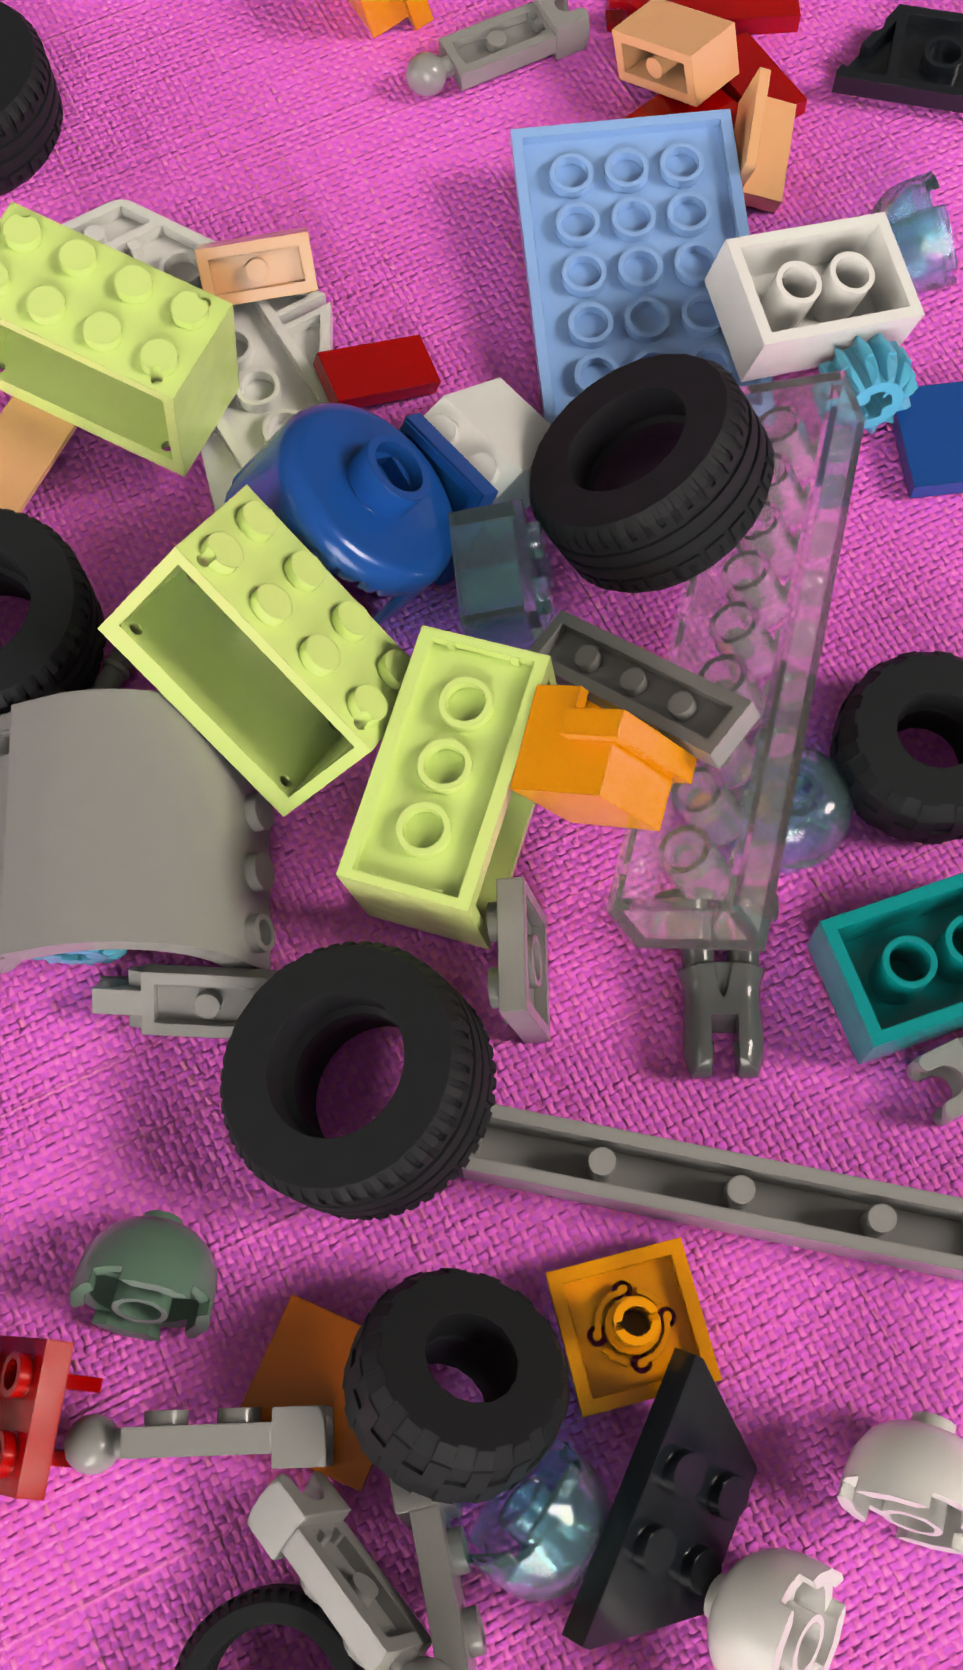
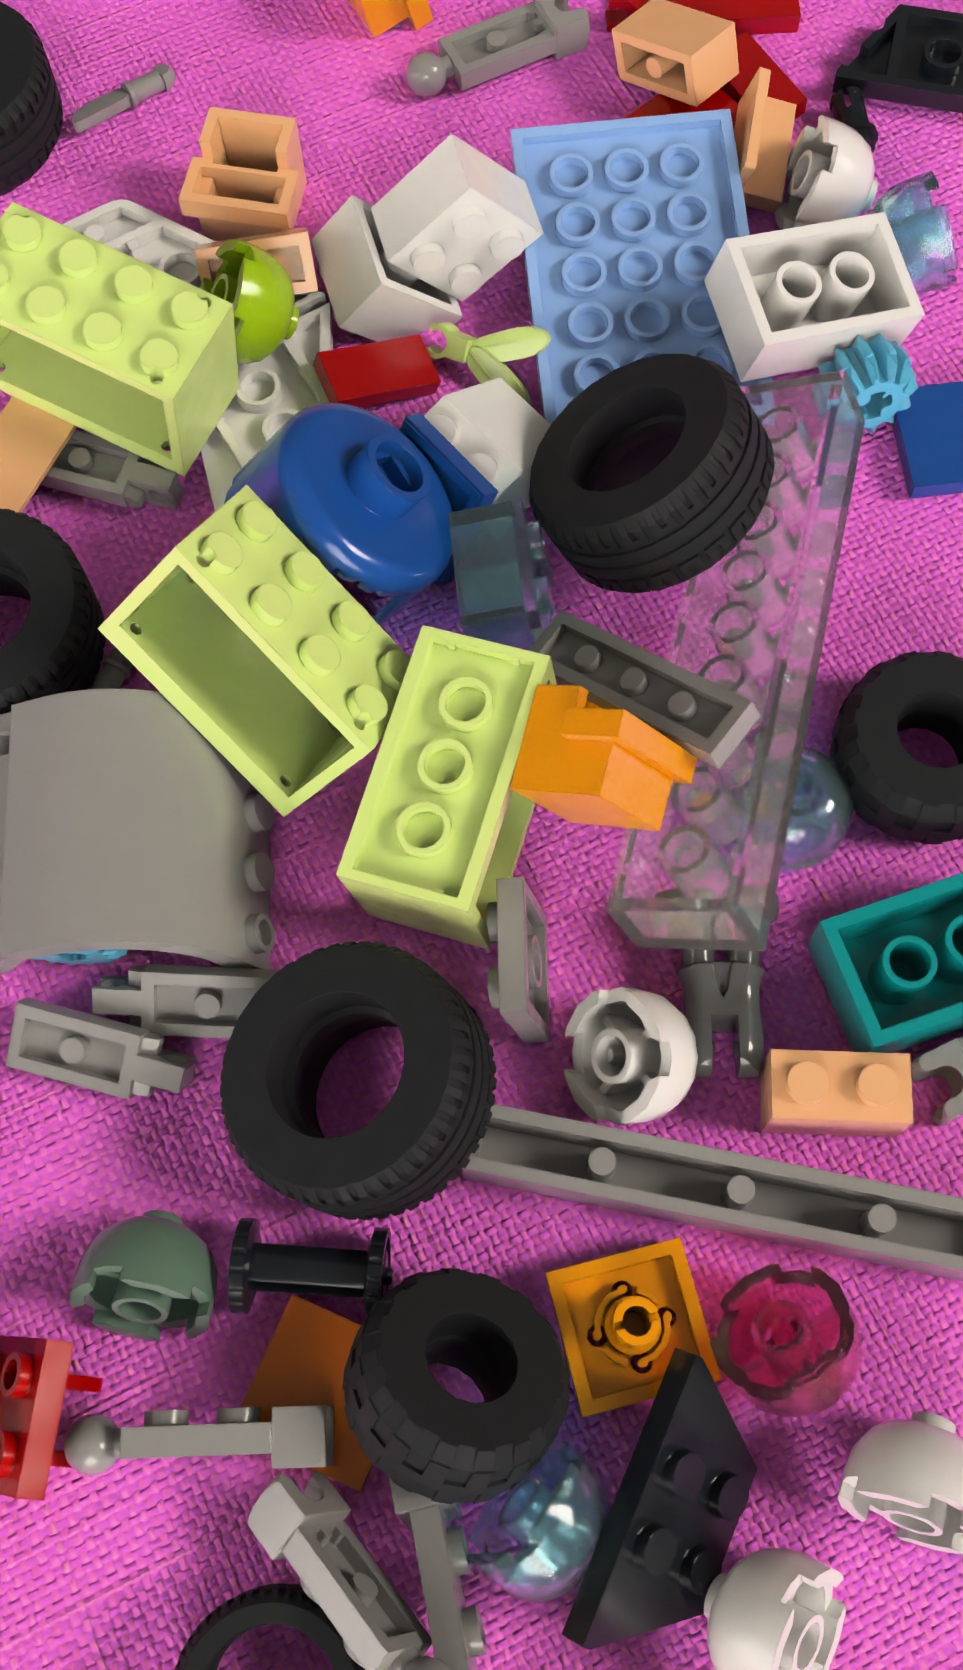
none -> light grey hinge [5,997,197,1100]
none -> light grey hinge [40,430,185,510]
none -> light grey piece [72,64,176,132]
none -> light nougat plate [178,107,307,241]
none -> lime cylinder [200,238,299,364]
none -> black hose [228,1218,394,1317]
none -> white slope [311,195,463,342]
none -> white brick [371,133,544,302]
none -> yellowish green piece [426,322,551,406]
none -> white cylinder [564,987,698,1125]
none -> clear pink cylinder [710,1264,862,1418]
none -> light nougat brick [760,1049,914,1137]
none -> white cylinder [774,115,878,229]
none -> black pin [829,86,879,153]

